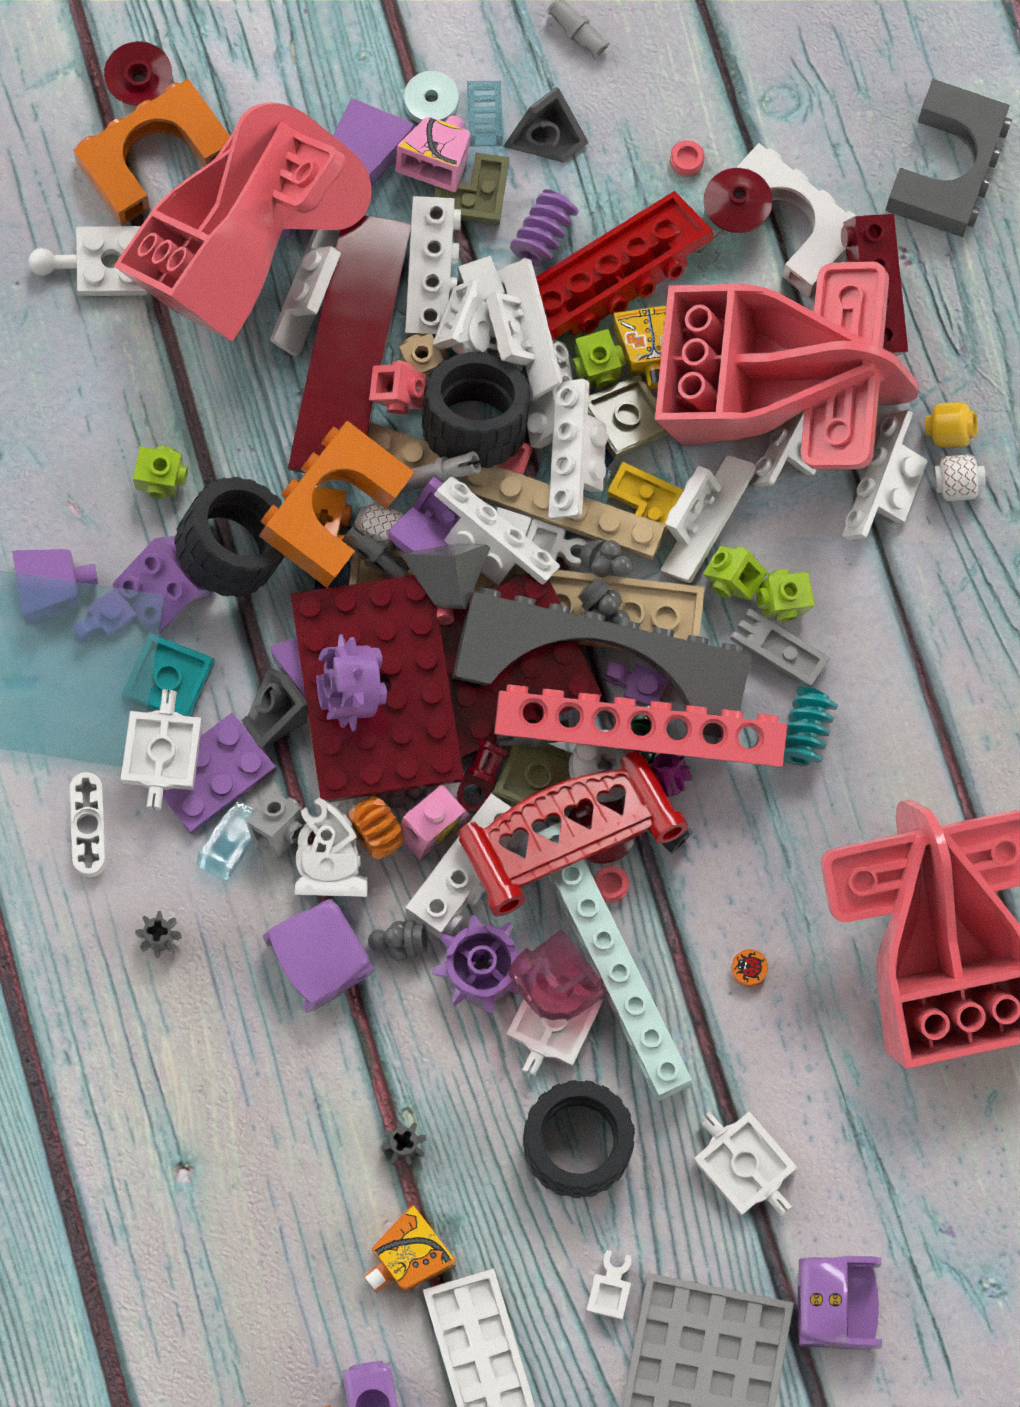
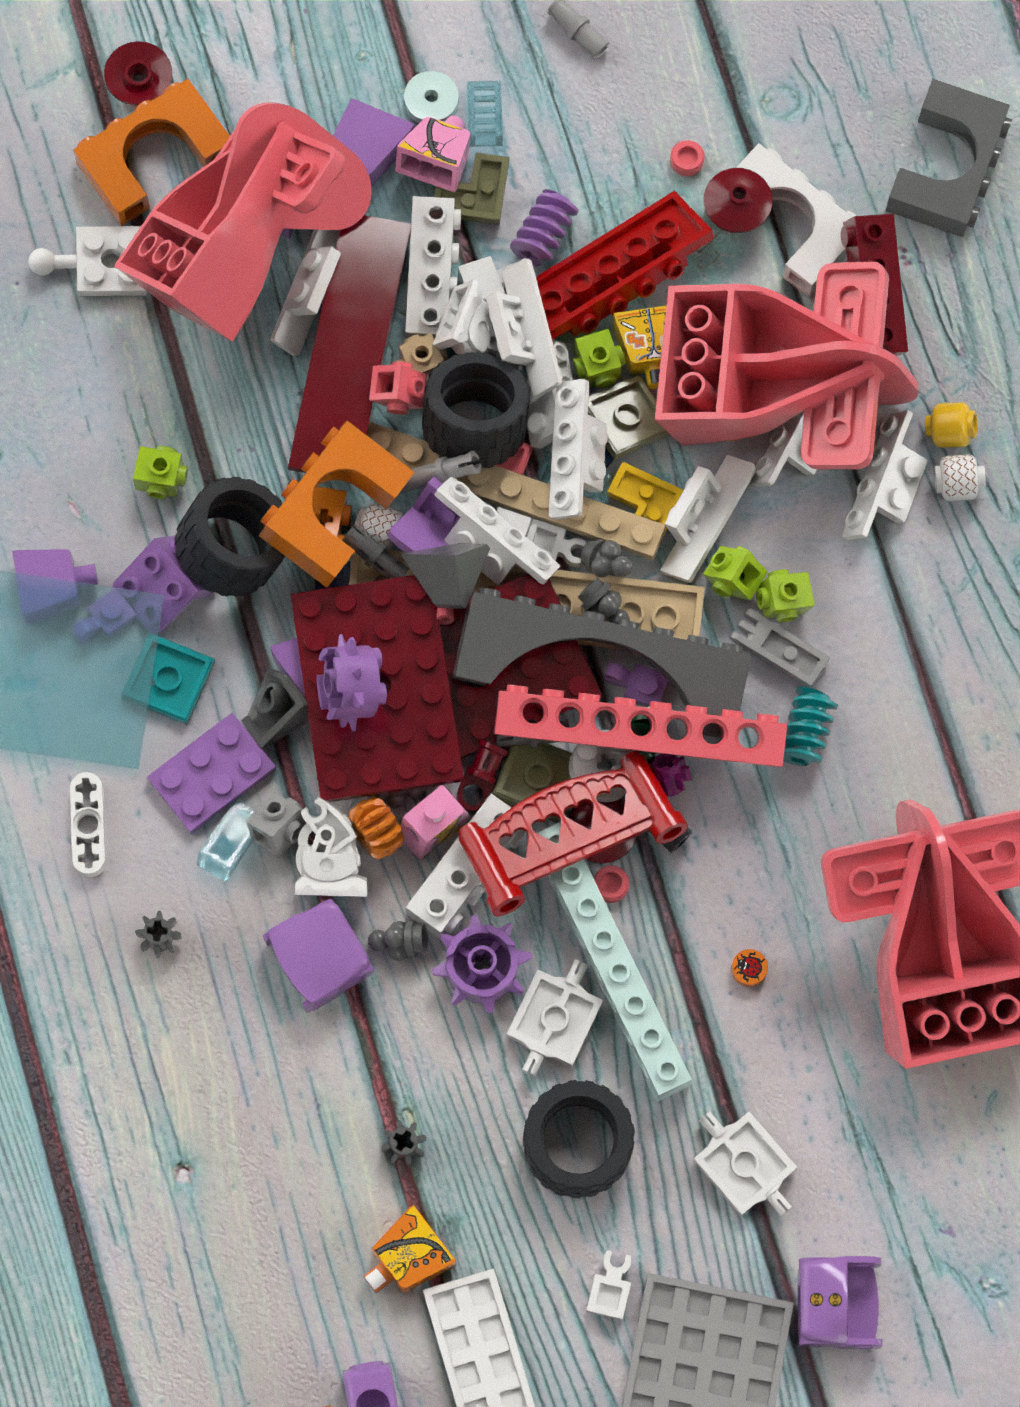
white plate [121,690,203,811] -> none
dark grey slope [503,87,589,163] -> none
clear pink brick [508,929,608,1021] -> none

